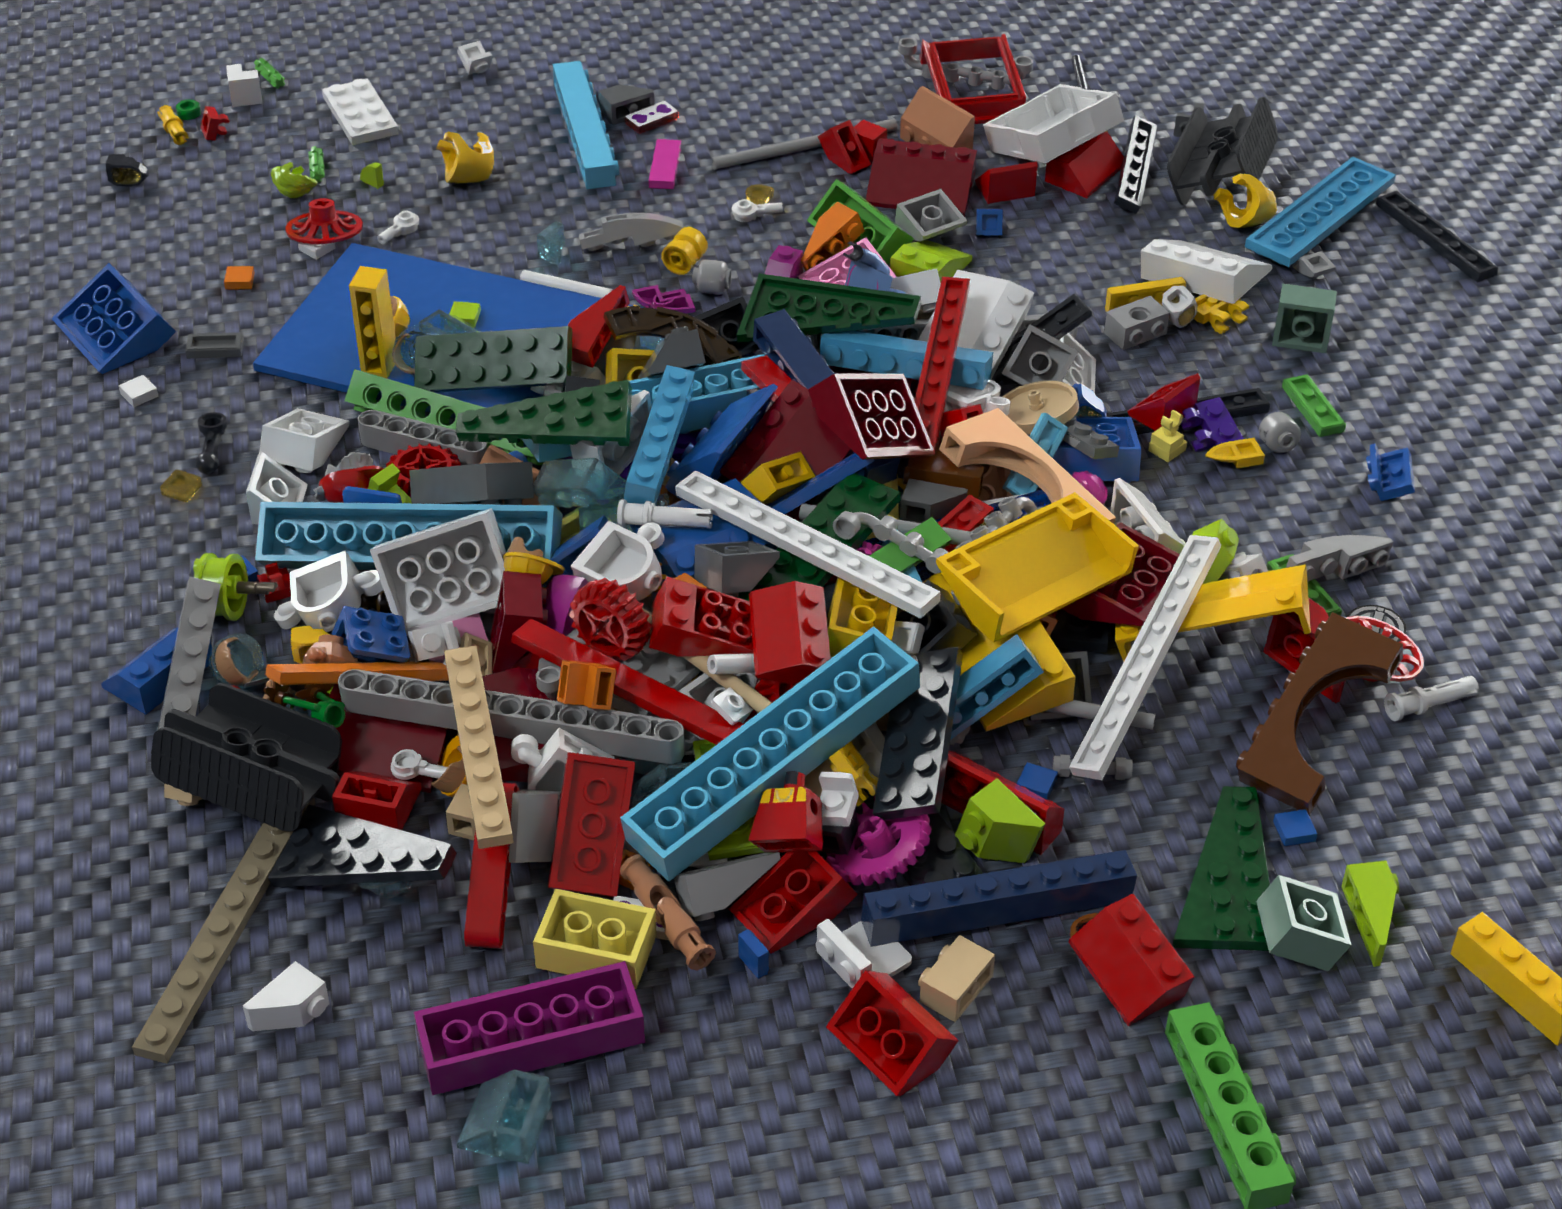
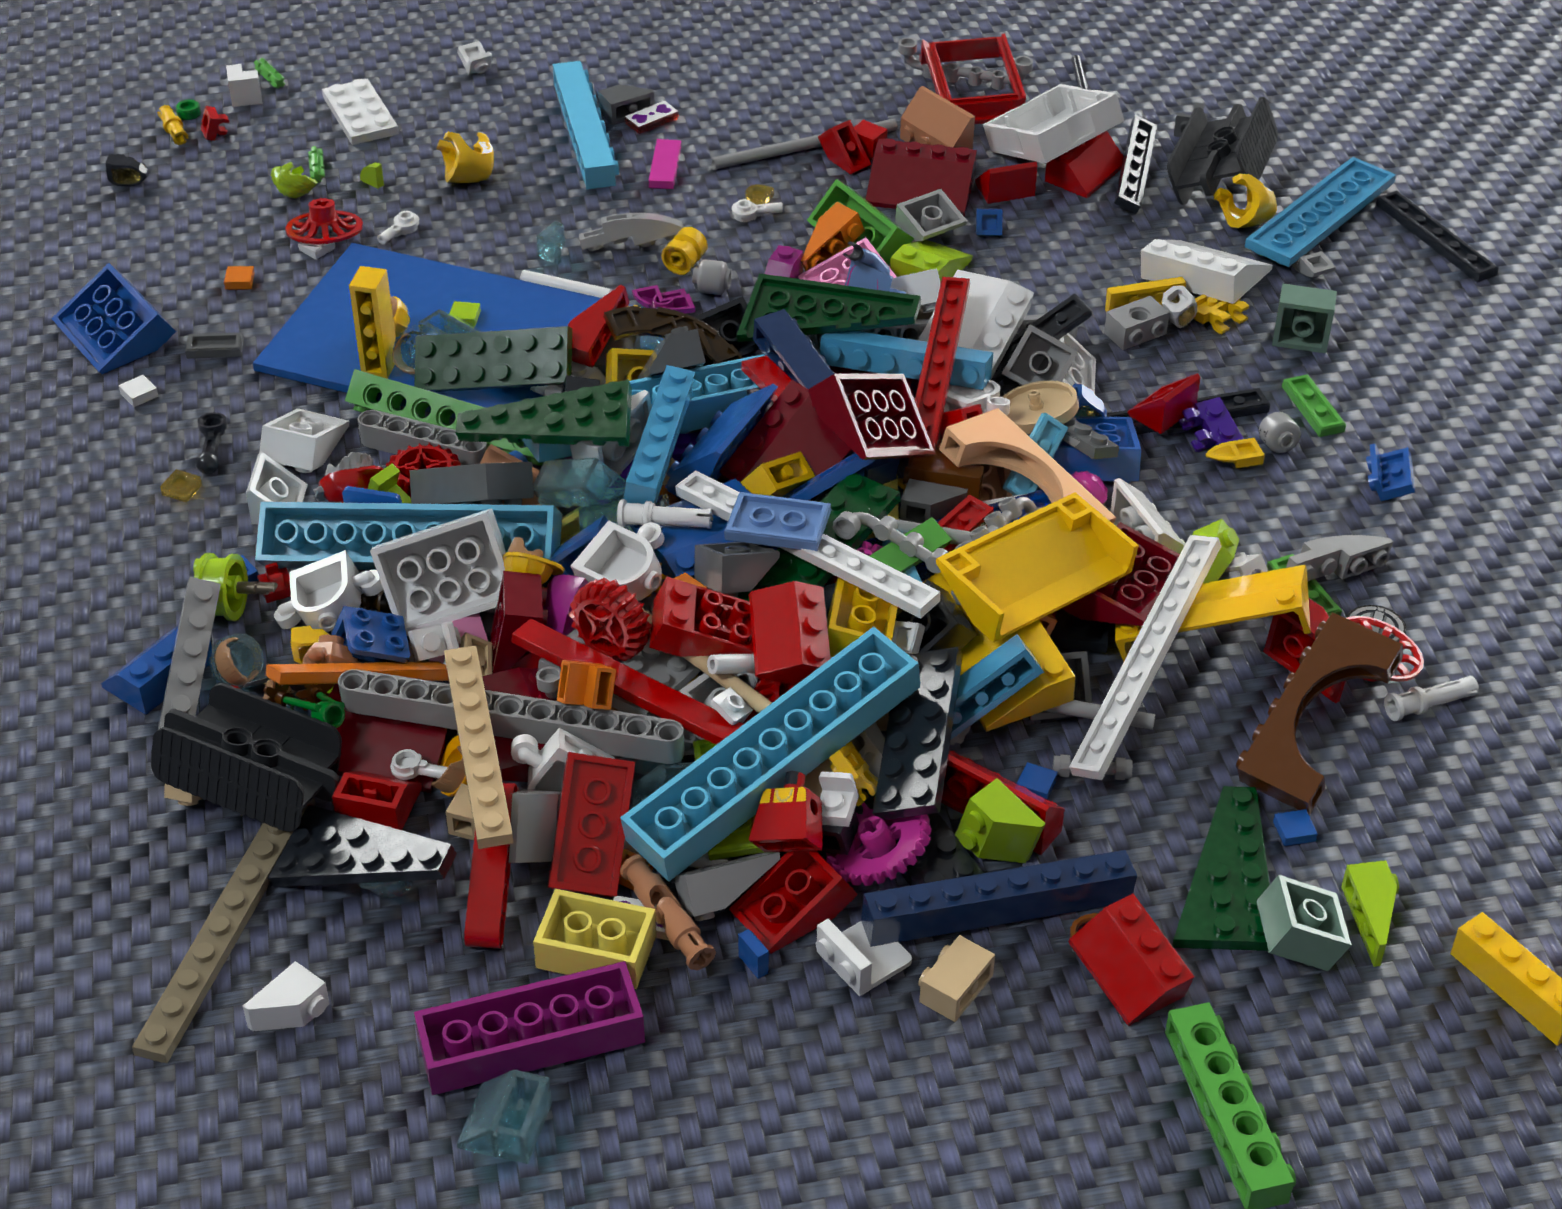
red slope [826,970,959,1096] -> none
light yellow piece [1148,410,1187,462] -> none
none -> medium blue tile [724,492,831,551]

